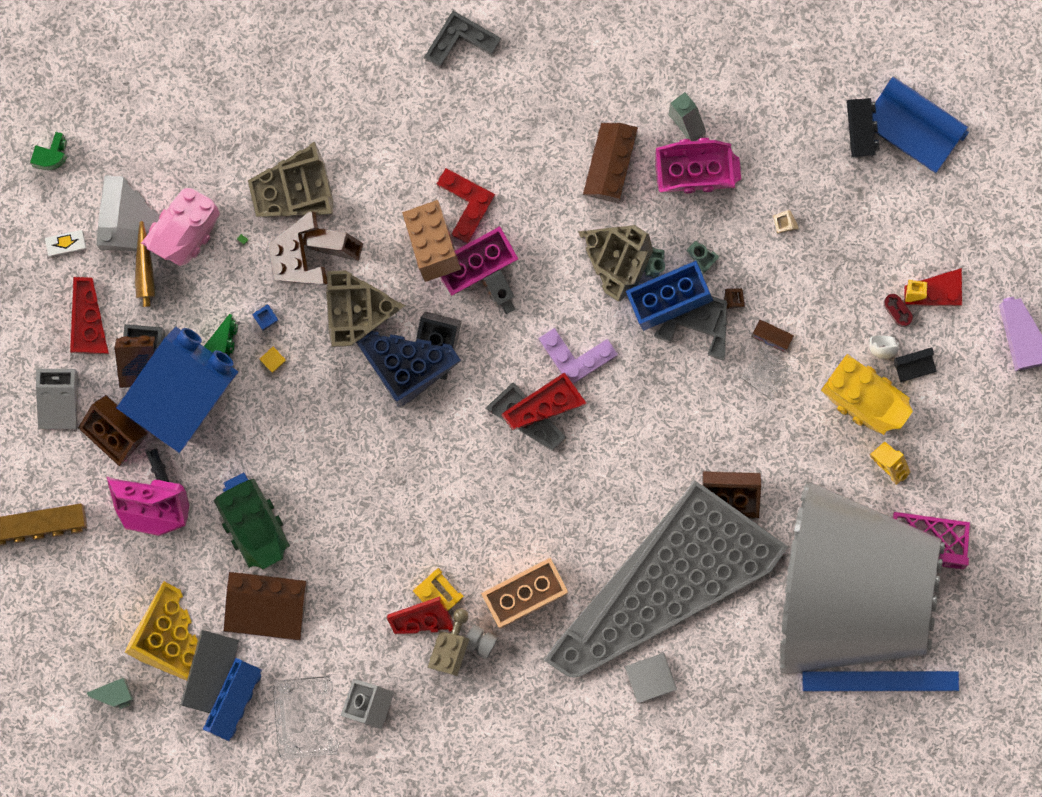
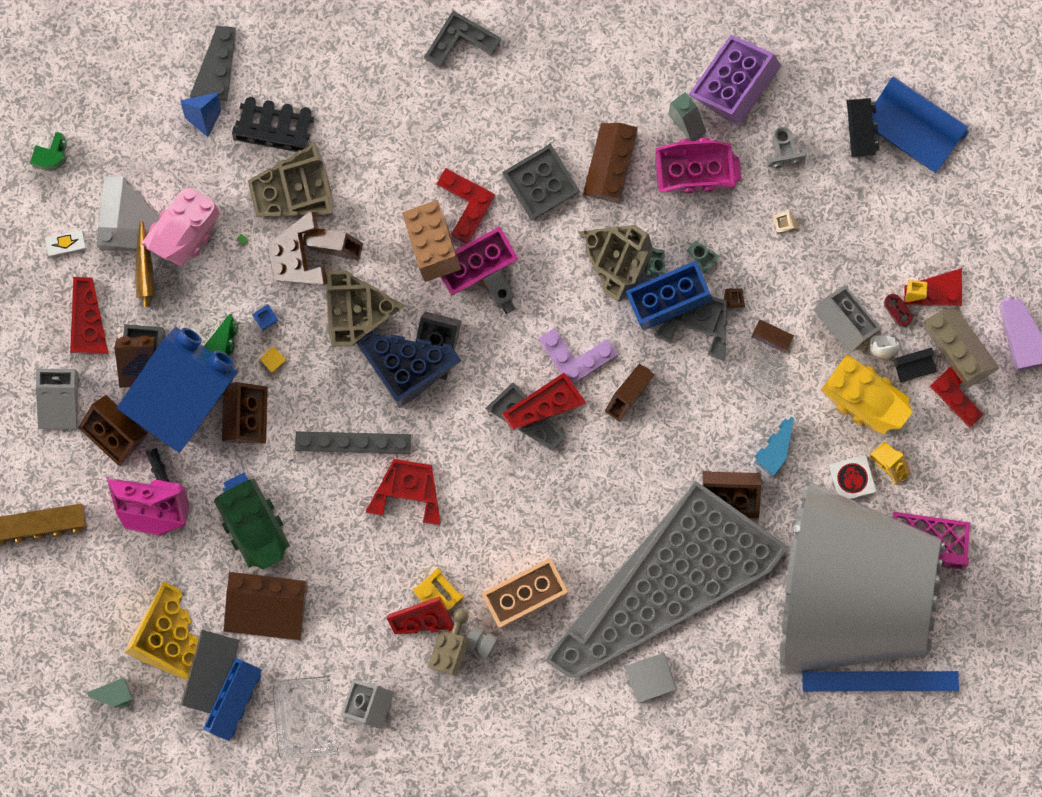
none -> blue slope [180,93,221,137]
none -> dark grey wing [190,26,236,101]
none -> reddish brown slope [222,382,268,444]
none -> black fence [232,97,314,152]
none -> dark grey plate [295,431,411,454]
none -> red wing [366,459,441,525]
none -> dark grey plate [502,144,580,221]
none -> reddish brown slope [605,363,655,422]
none -> medium lavender slope [689,35,781,126]
none -> dark azure slope [754,416,794,477]
none -> light grey pin [767,126,807,169]
none -> light grey slope [813,285,882,353]
none -> tile [828,455,876,499]
none -> dark tan slope [924,308,999,389]
none -> red plate [929,367,984,428]

